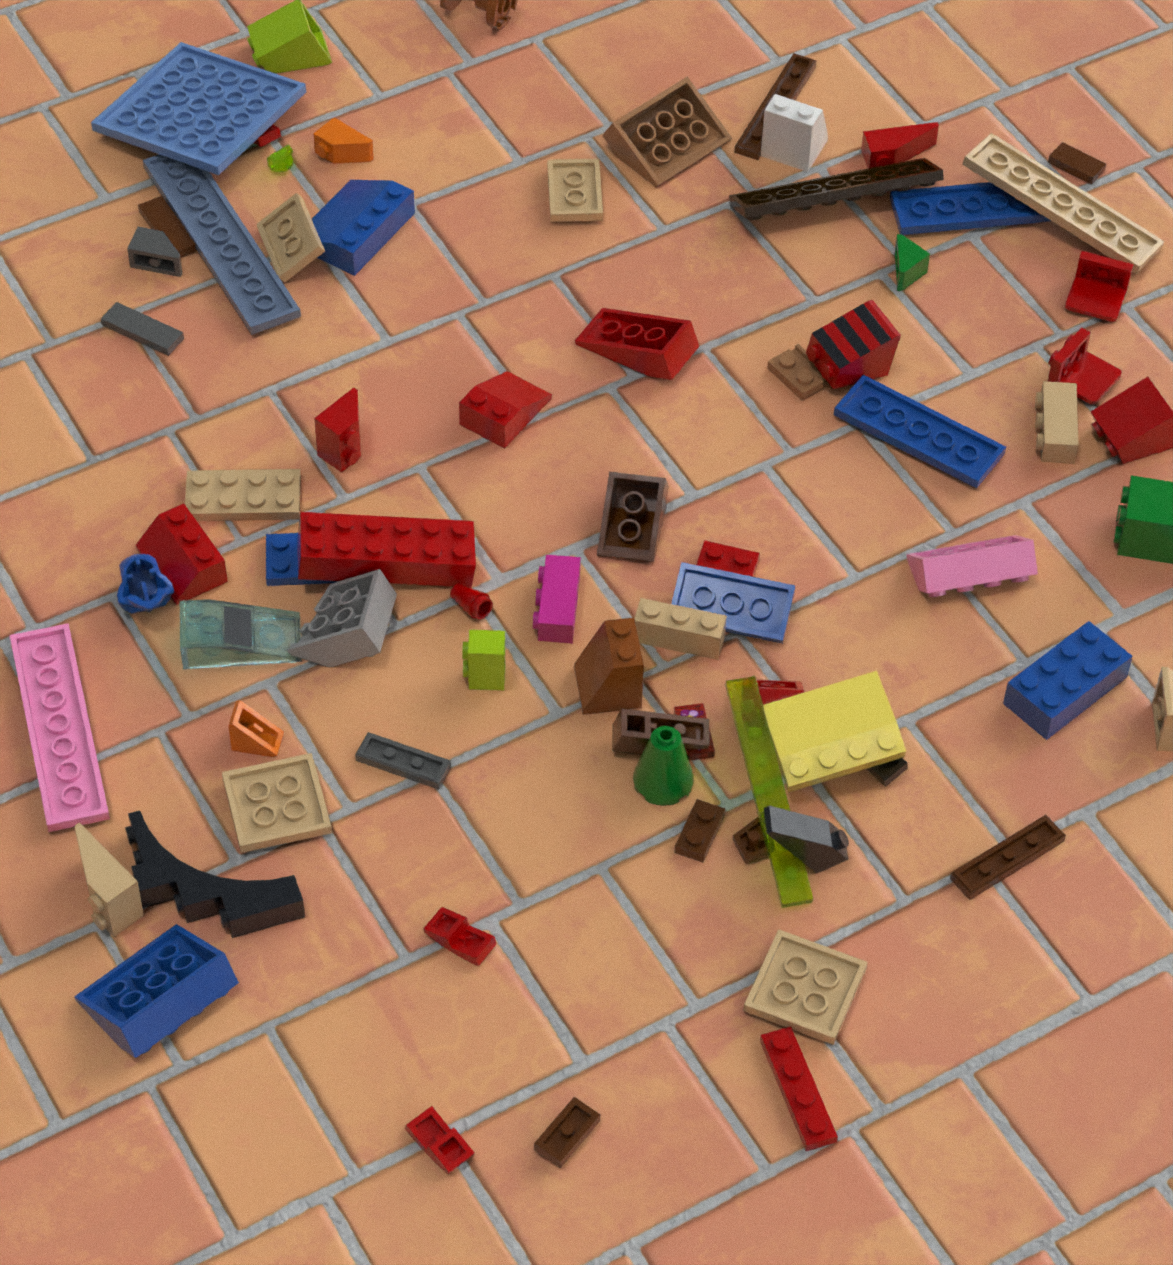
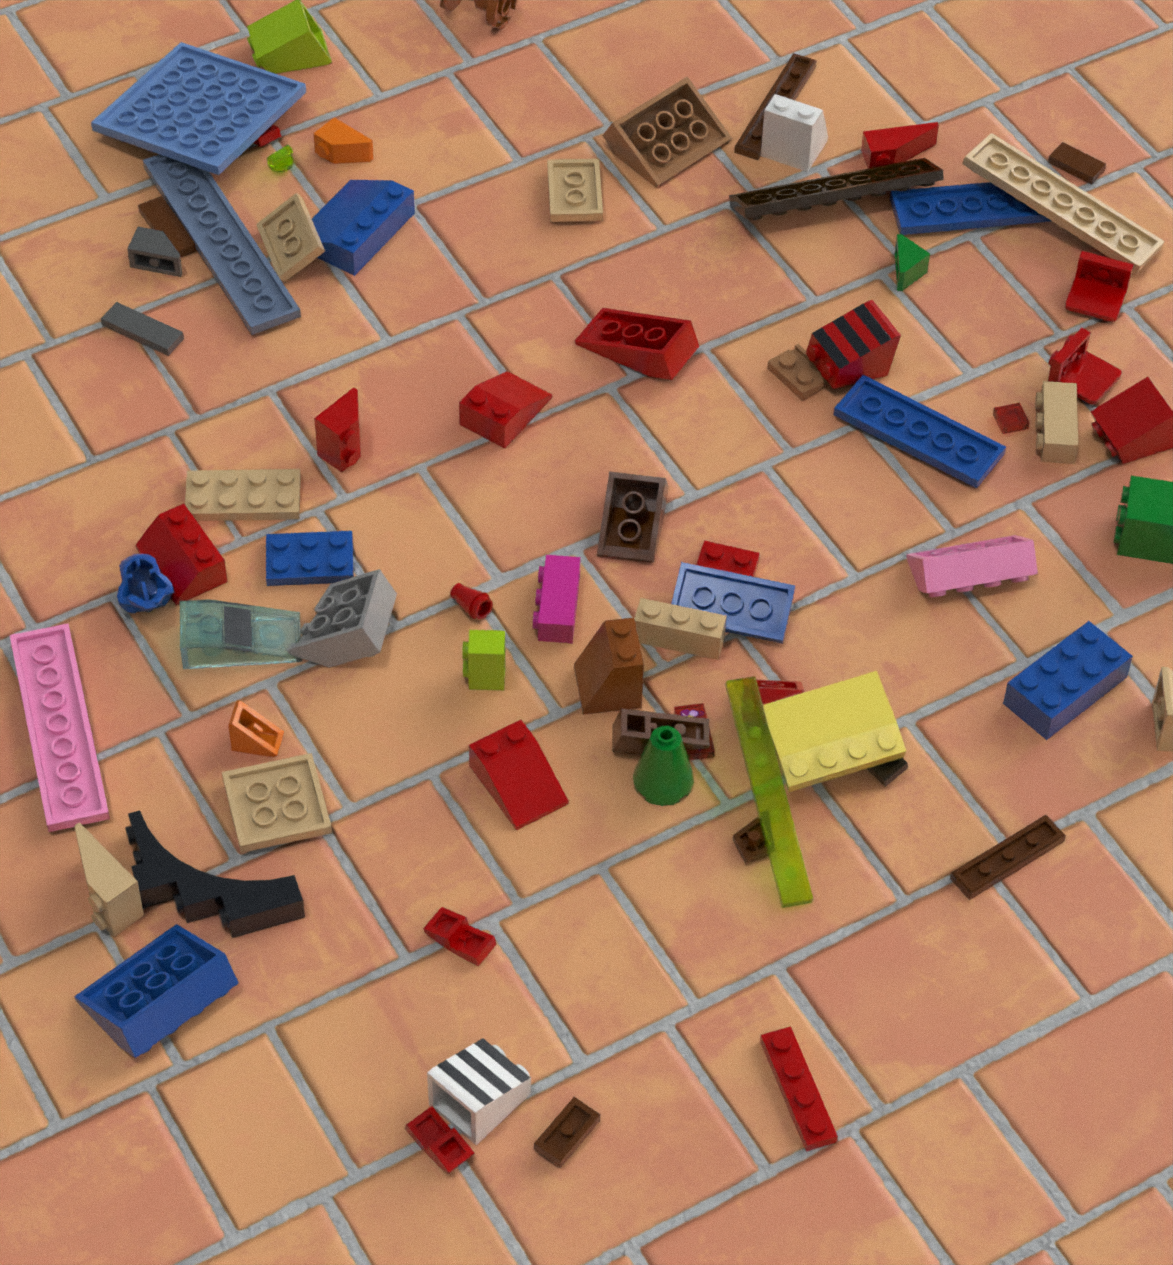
red brick [298,512,476,587] -> none
dark grey tile [355,732,451,790] -> none
reddish brown plate [674,799,725,863] -> none
tan plate [743,929,868,1045] -> none
black slope [764,806,849,873] -> none
none -> white slope [427,1038,531,1145]
none -> red slope [469,719,569,830]
none -> clear red tile [993,402,1030,434]

